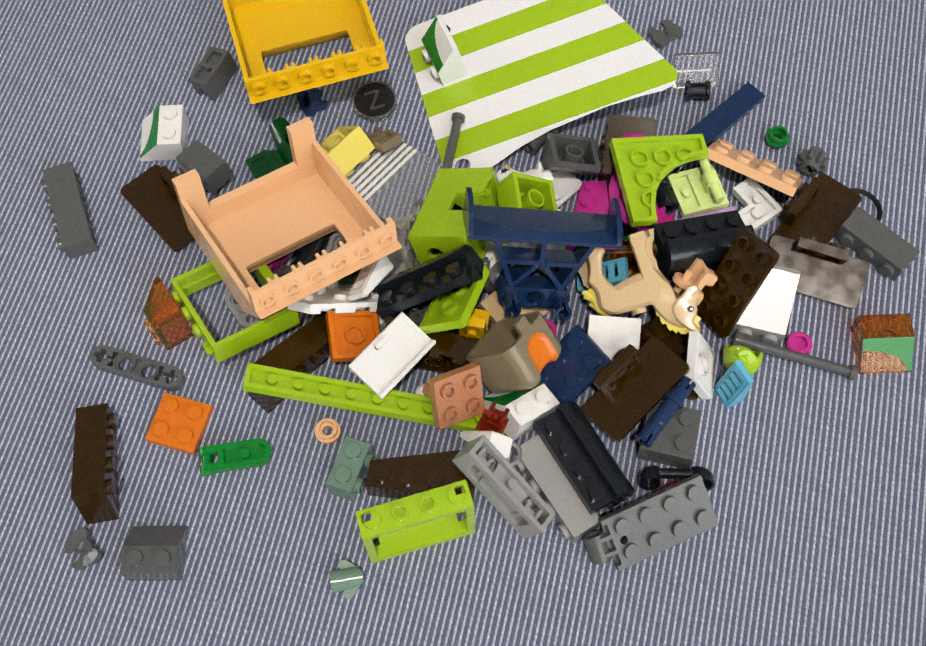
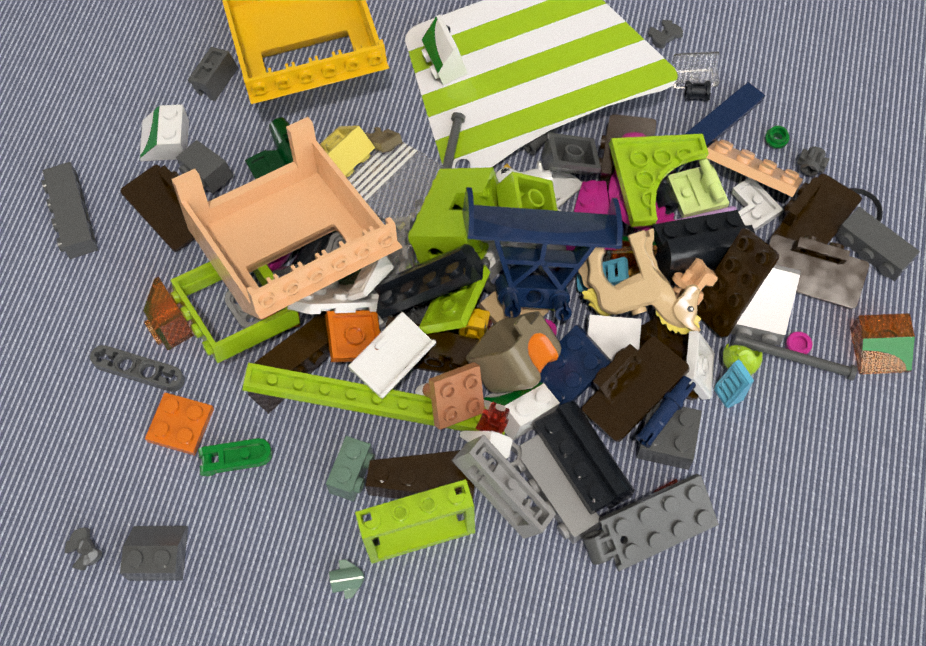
dark brown wedge [71,403,119,524] -> none
dark blue tile [298,88,328,116] -> none
light nougat plate [315,418,341,444] -> none
black tile [352,81,398,123] -> none
black bar [639,466,715,491] -> none

